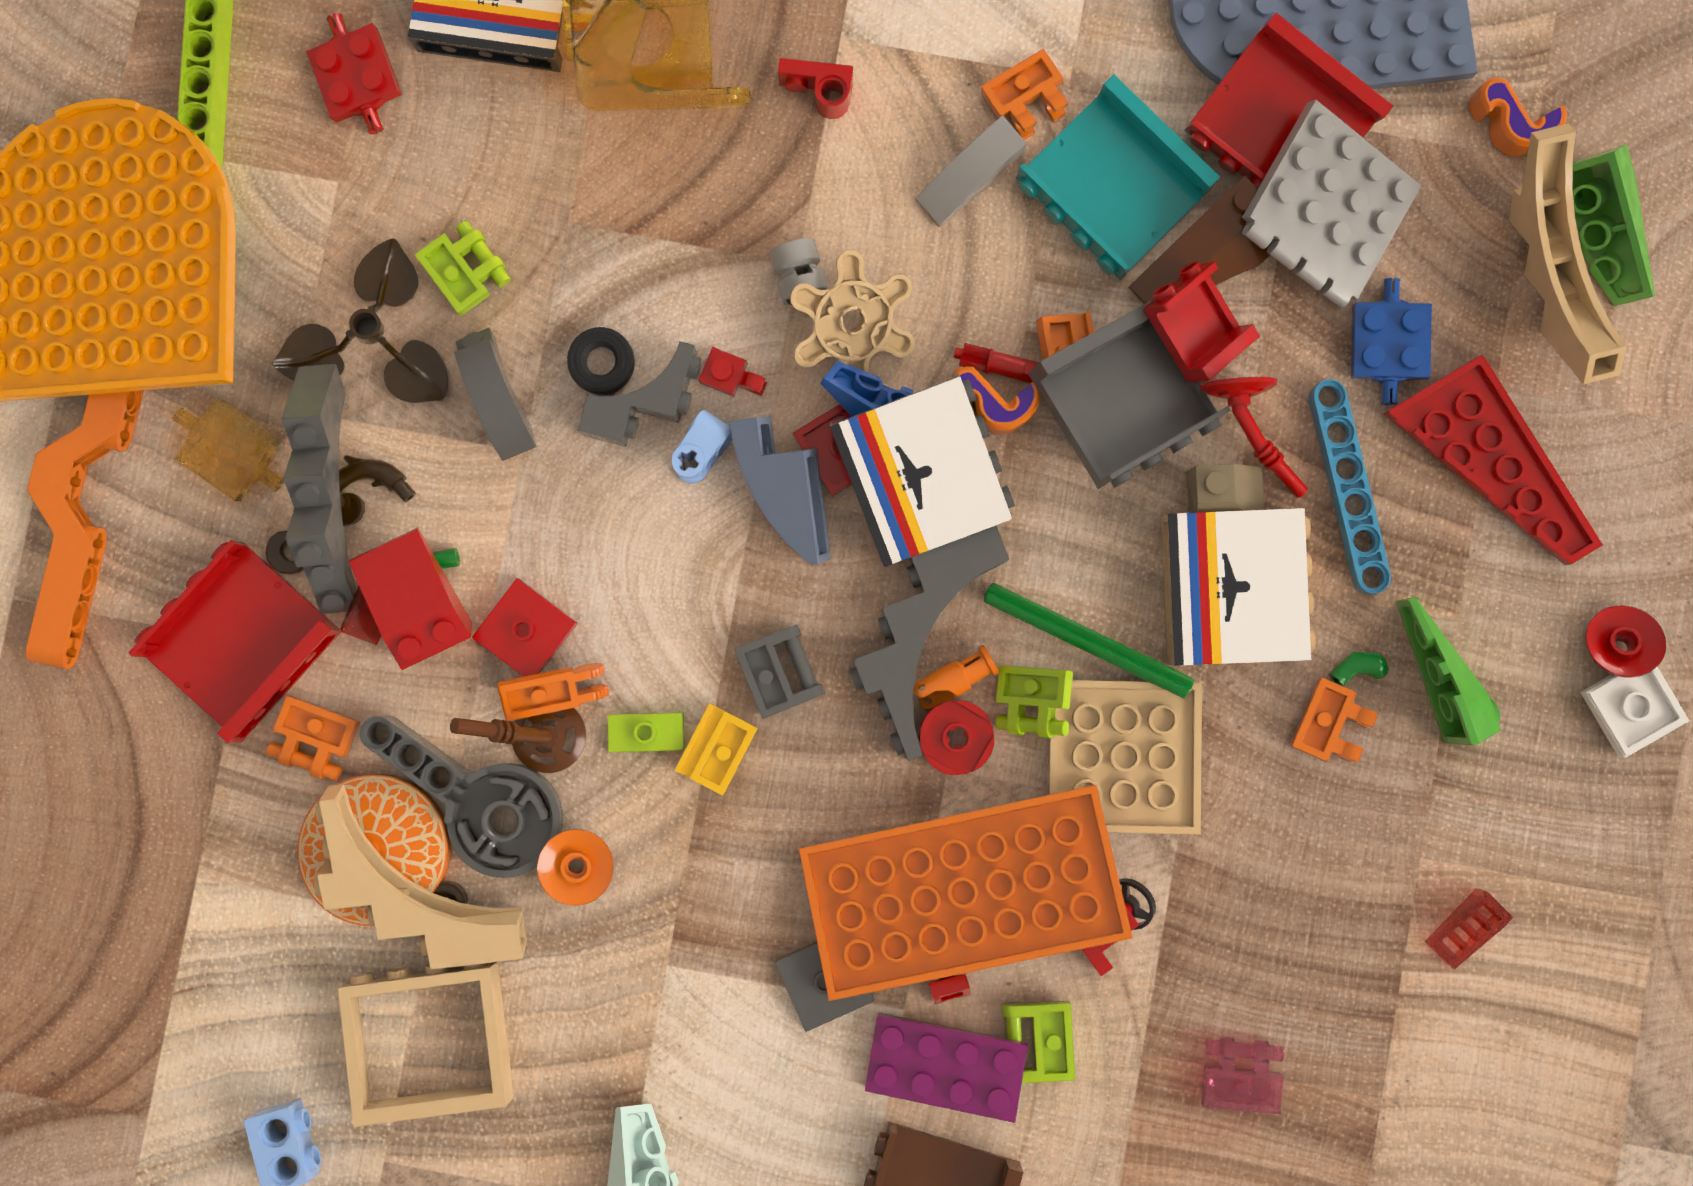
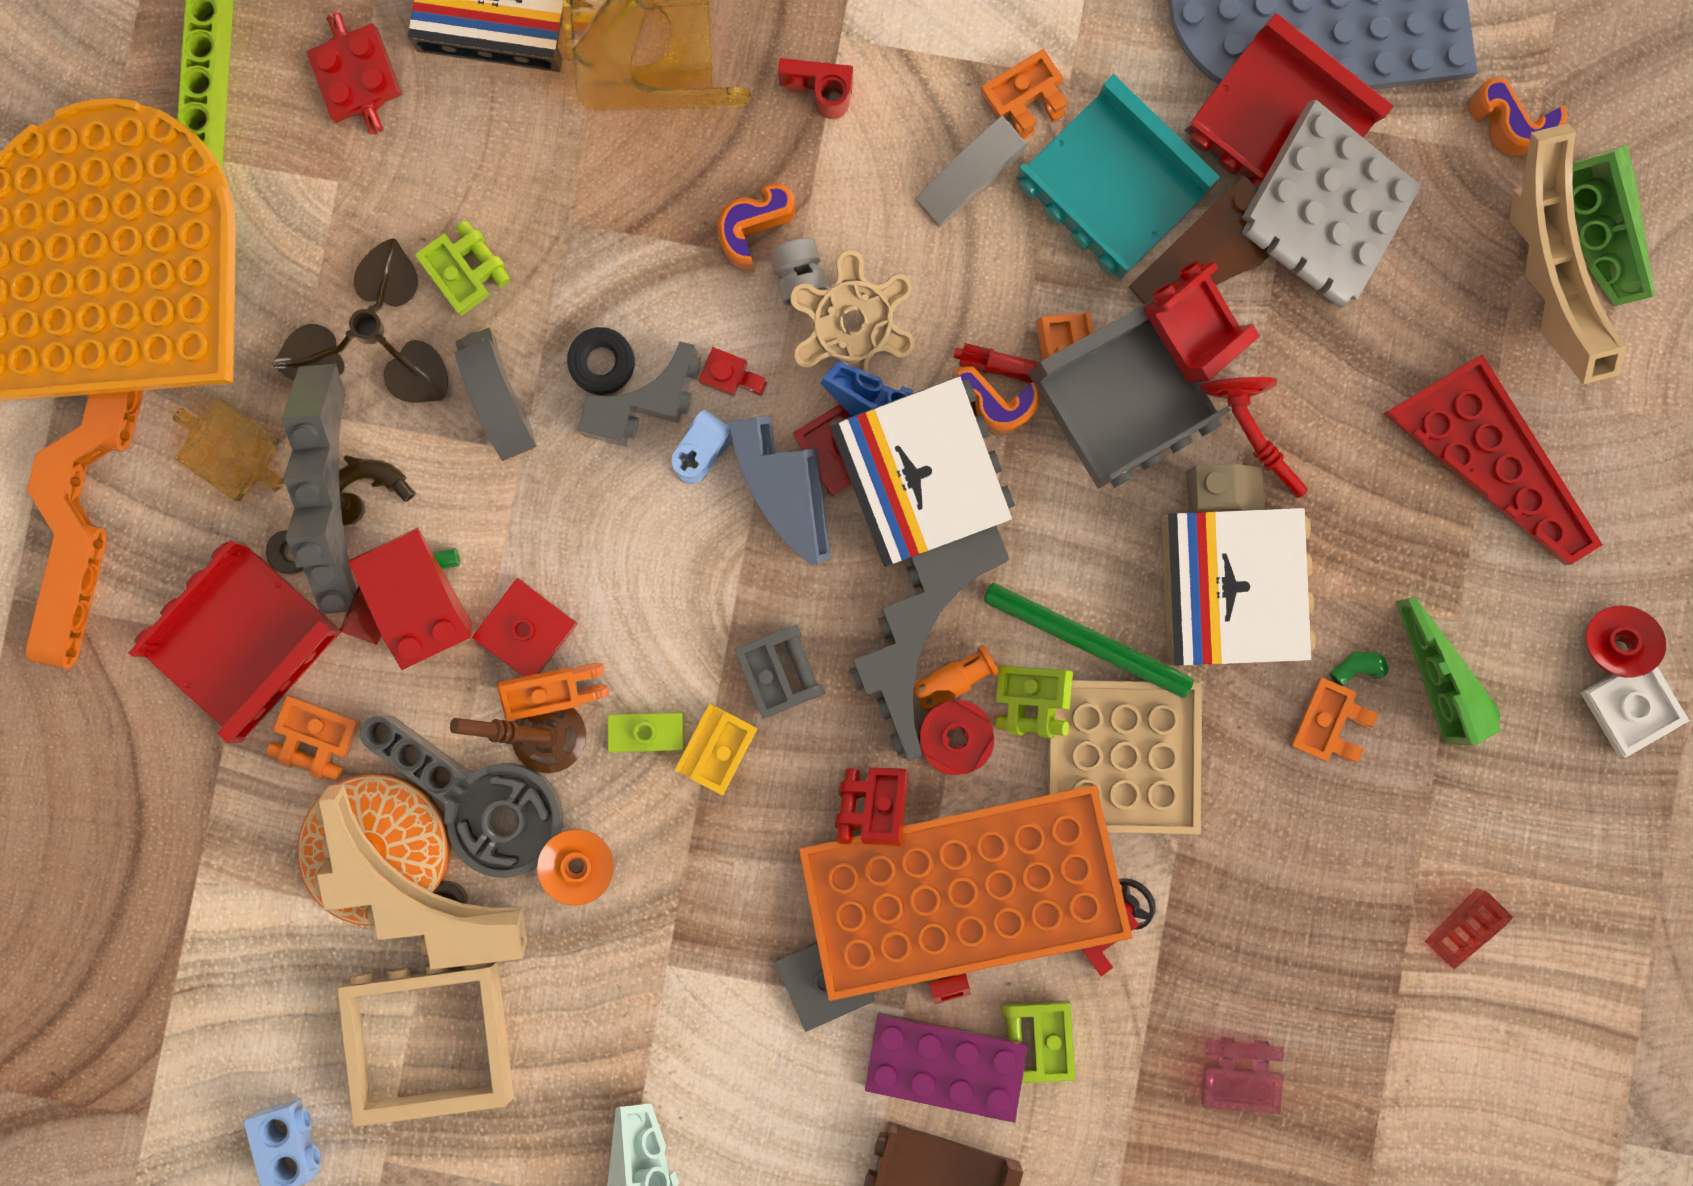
dark azure beam [1309,379,1391,595] -> none
blue plate [1351,278,1432,405] -> none
none -> orange animal [717,183,796,271]
none -> red plate [835,767,909,846]

